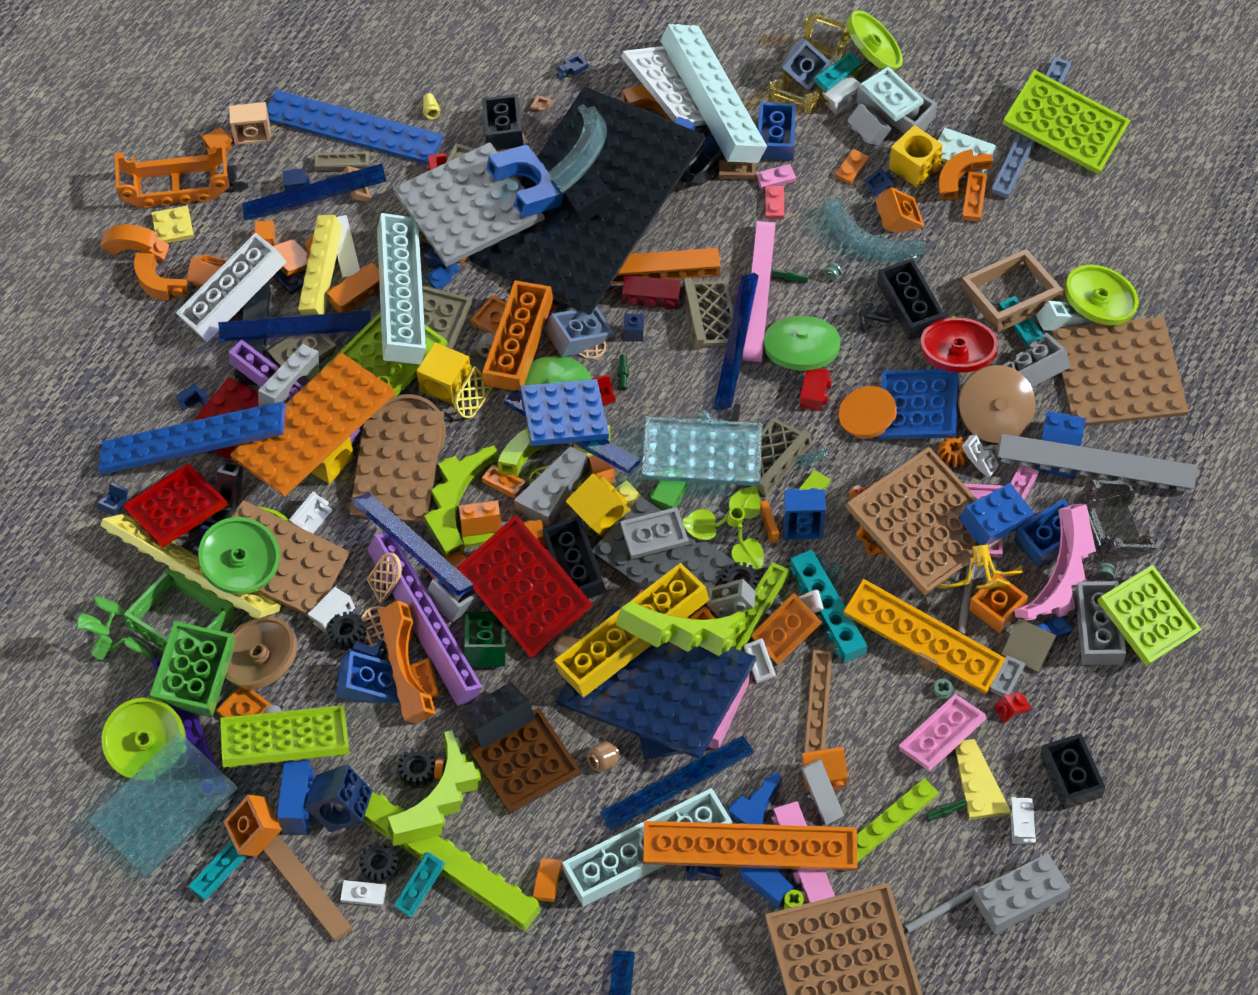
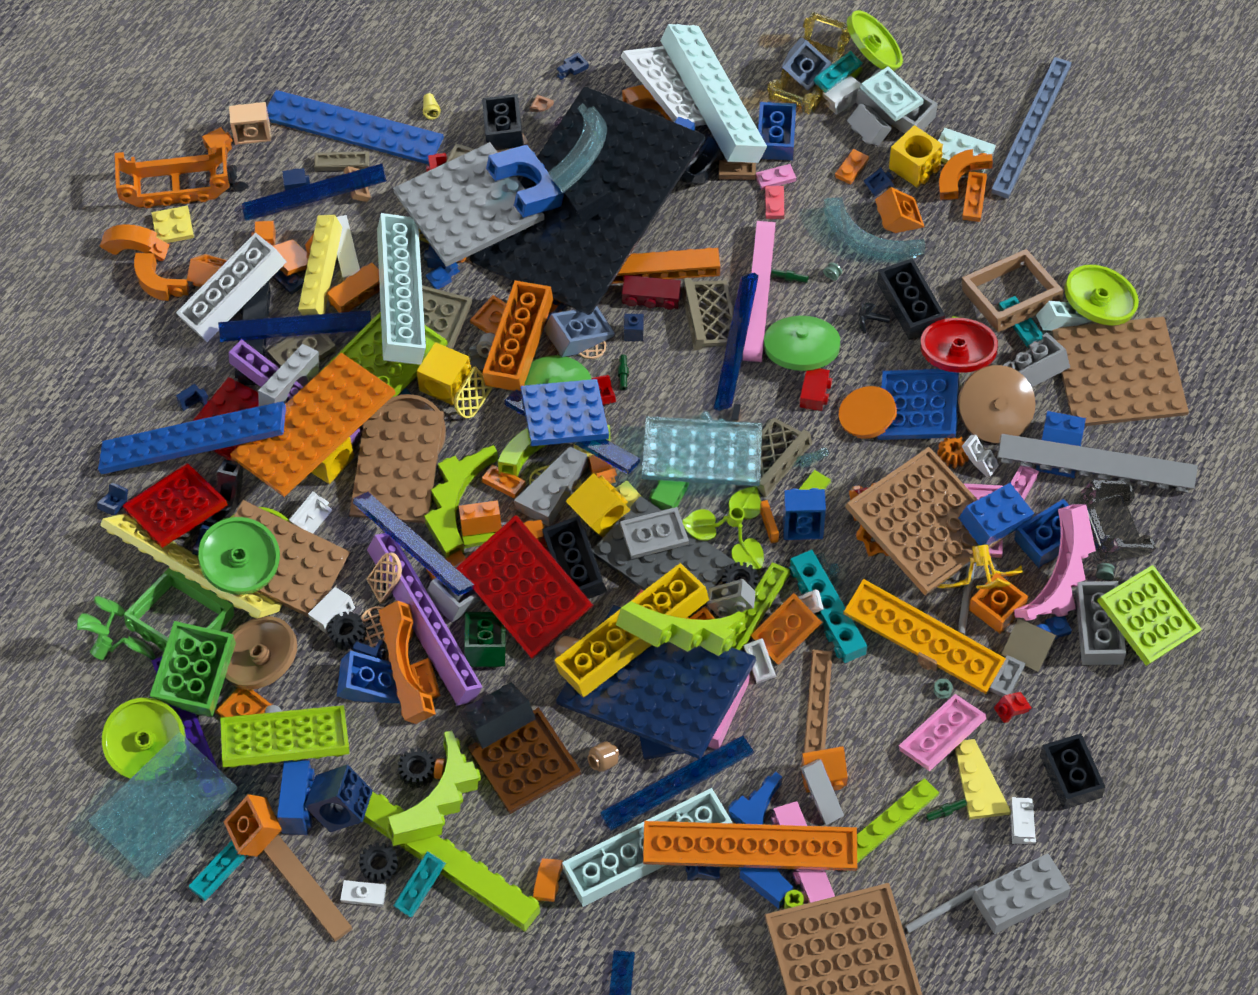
lime plate [1002,70,1131,175] -> none

